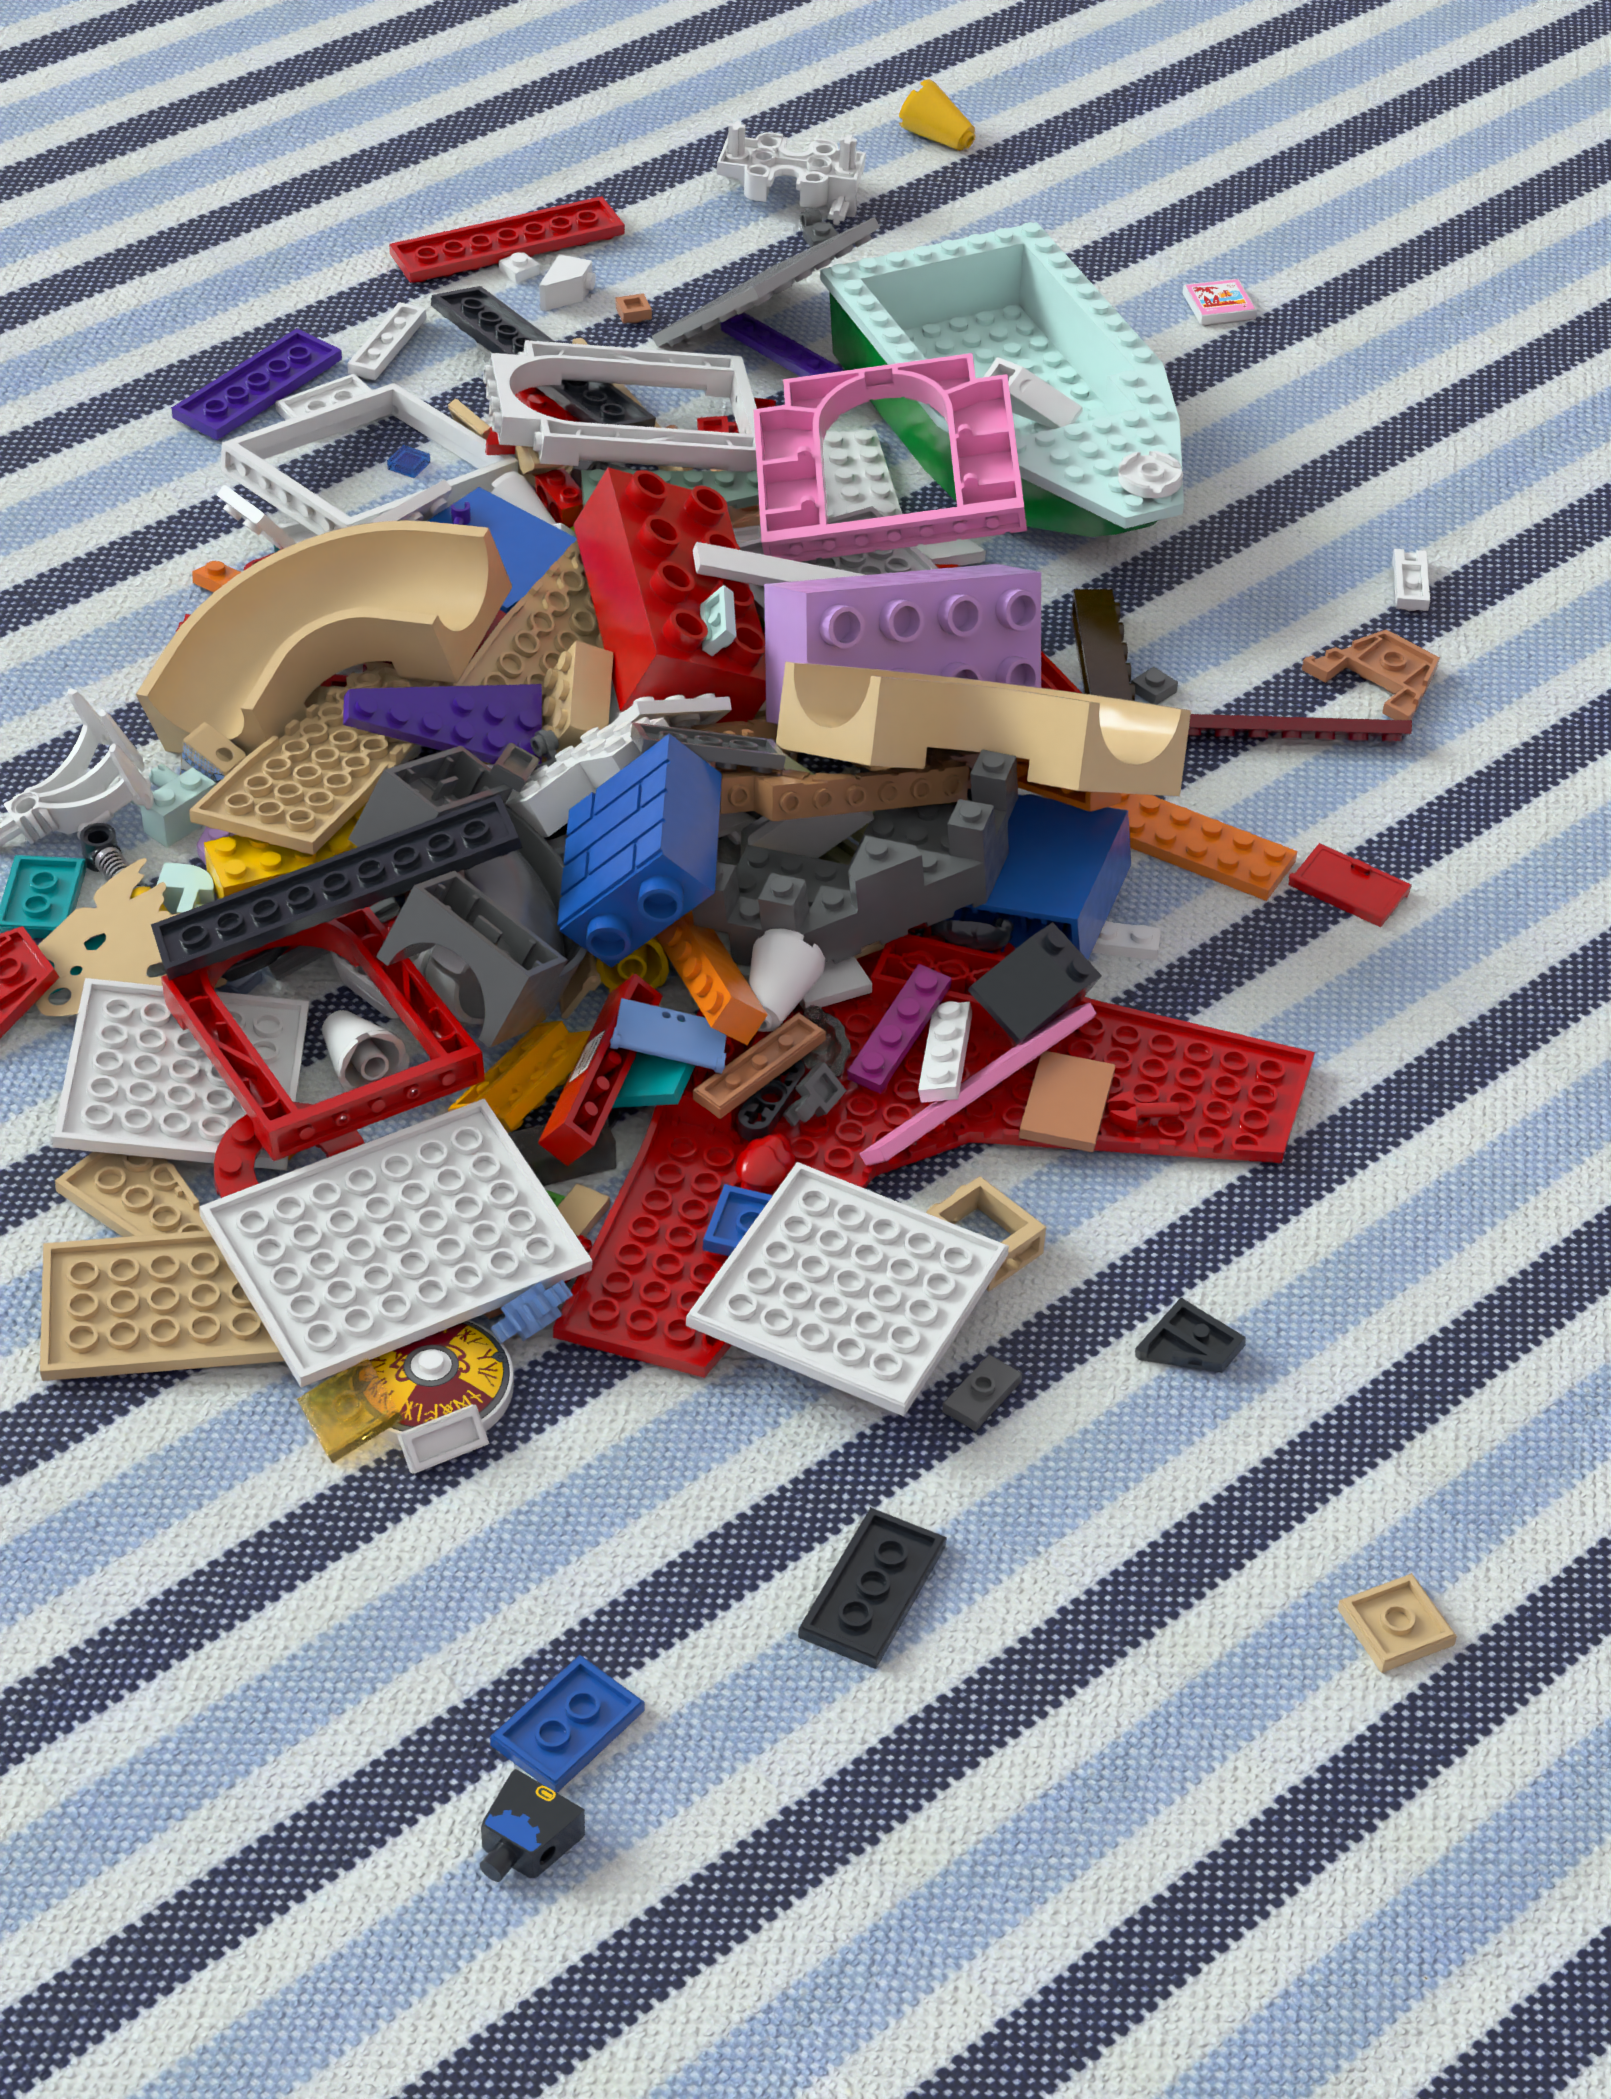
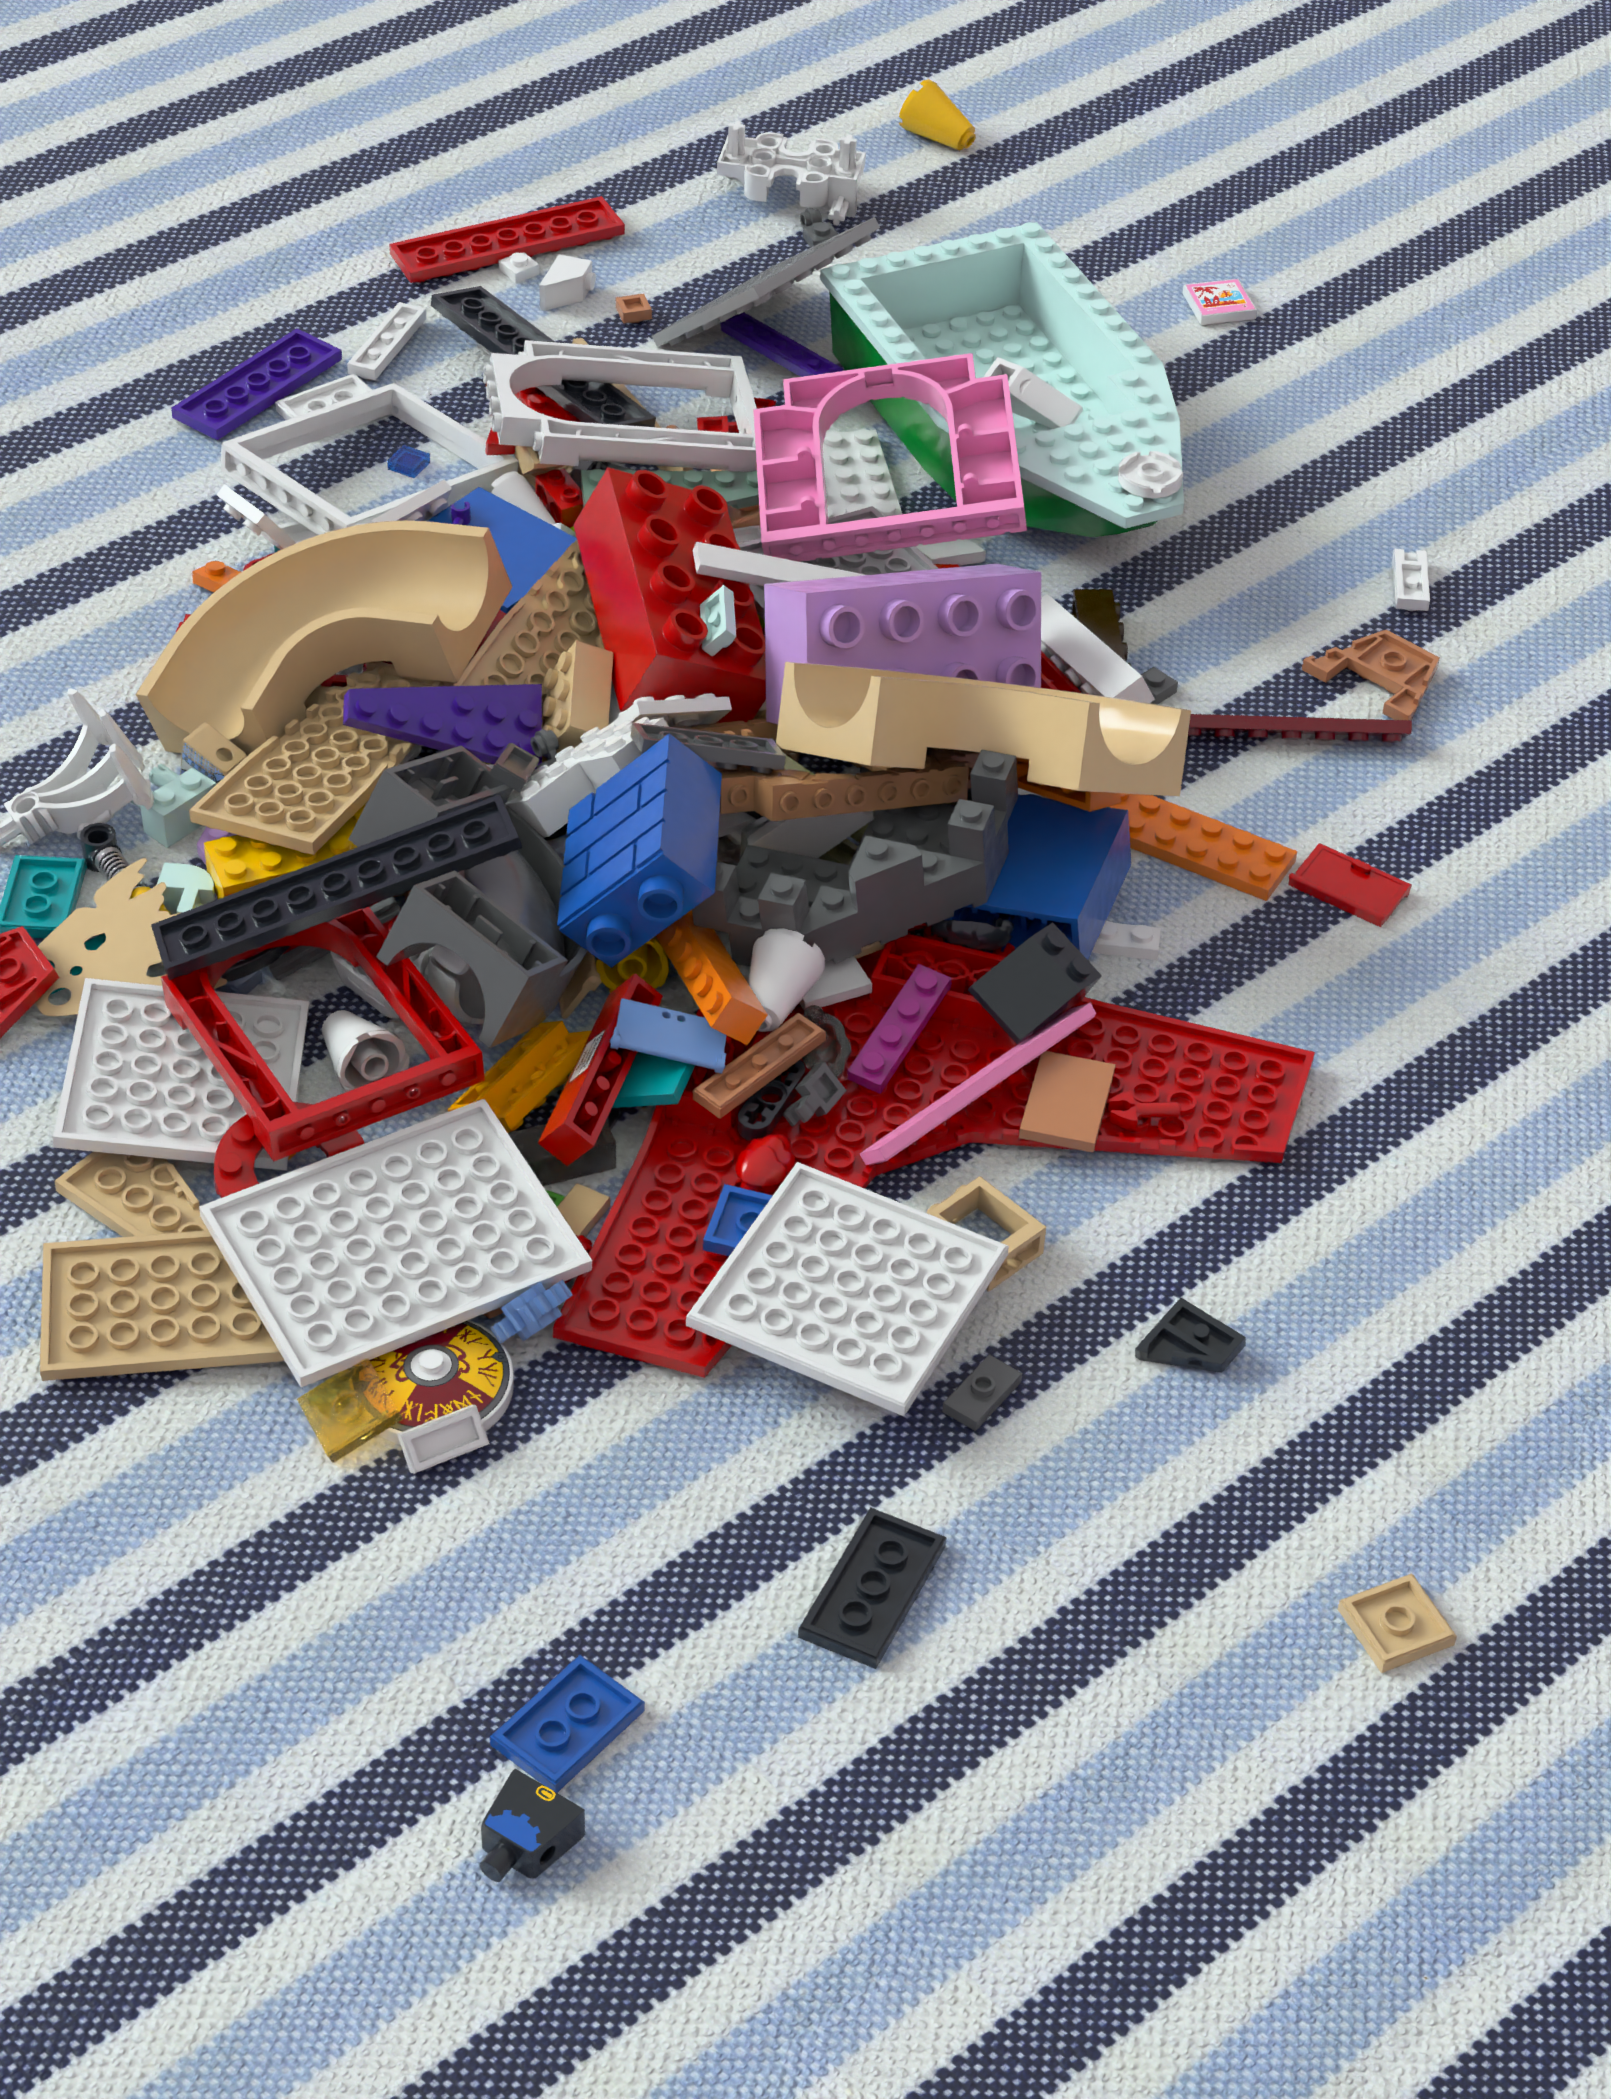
tan tile [448,399,491,440] -> none
white plate [918,1001,972,1103] -> none
none -> white brick [1041,594,1155,703]

